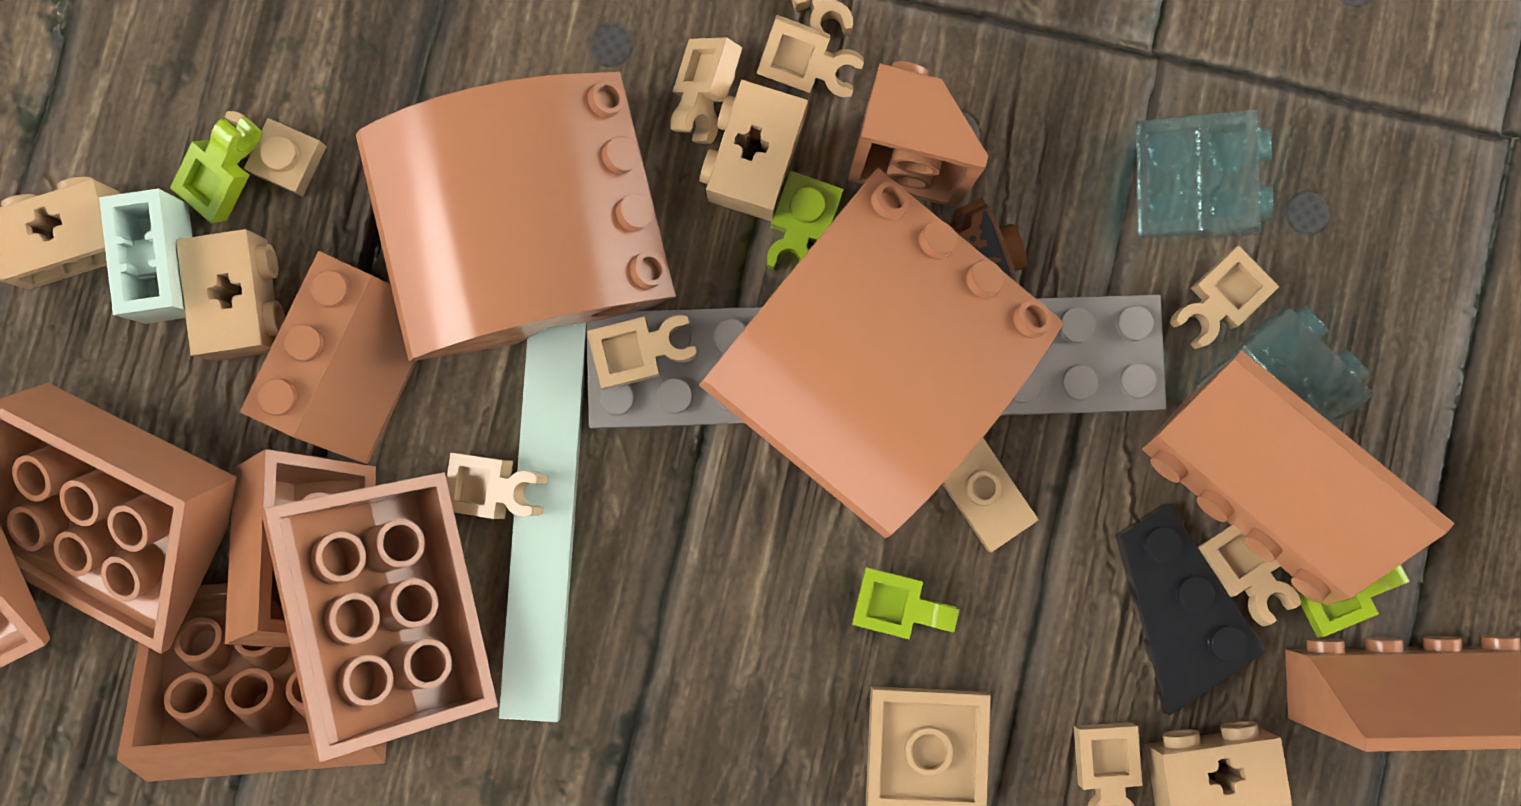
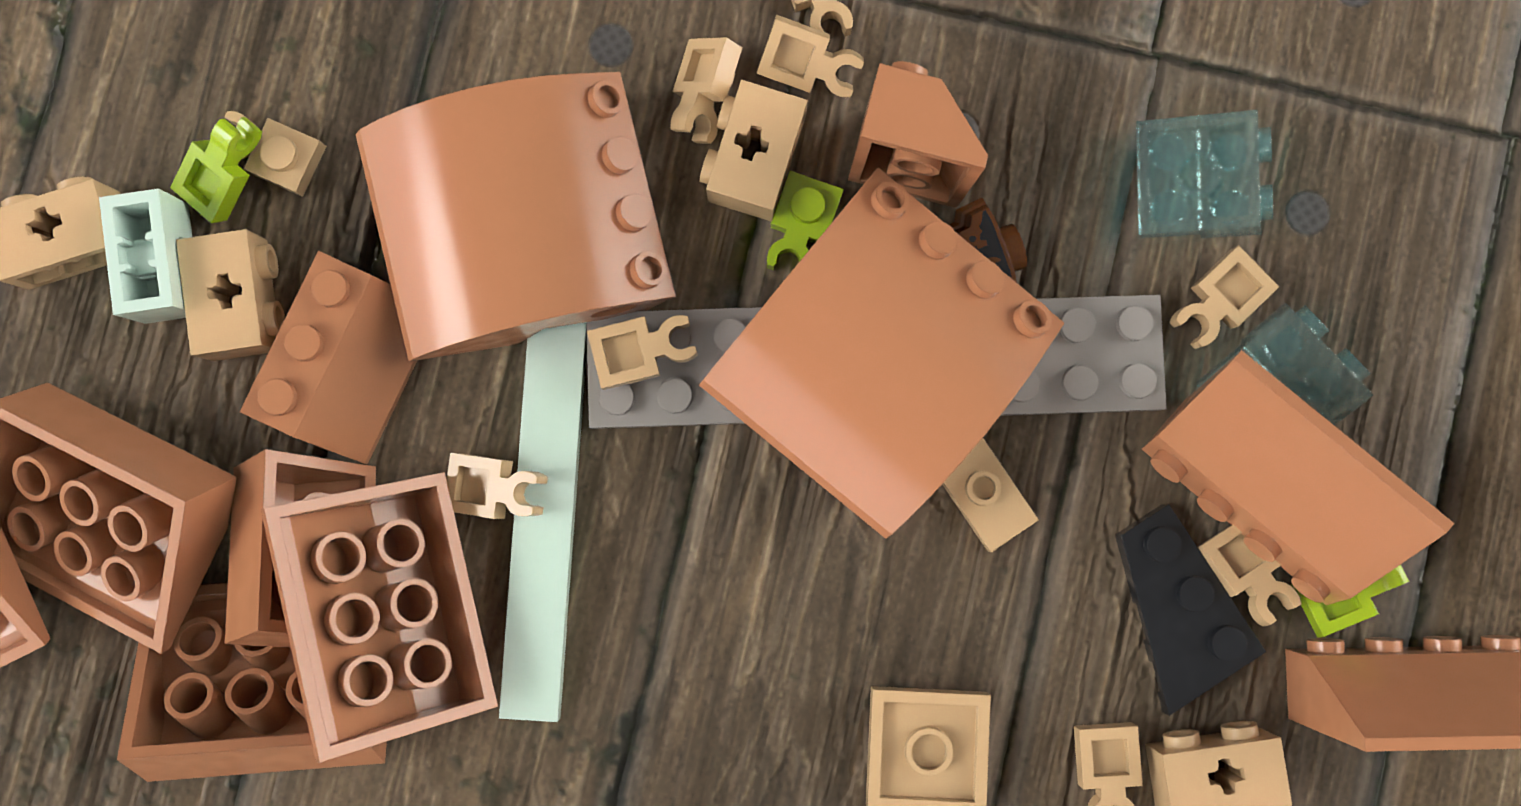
lime plate [852,566,960,640] -> none

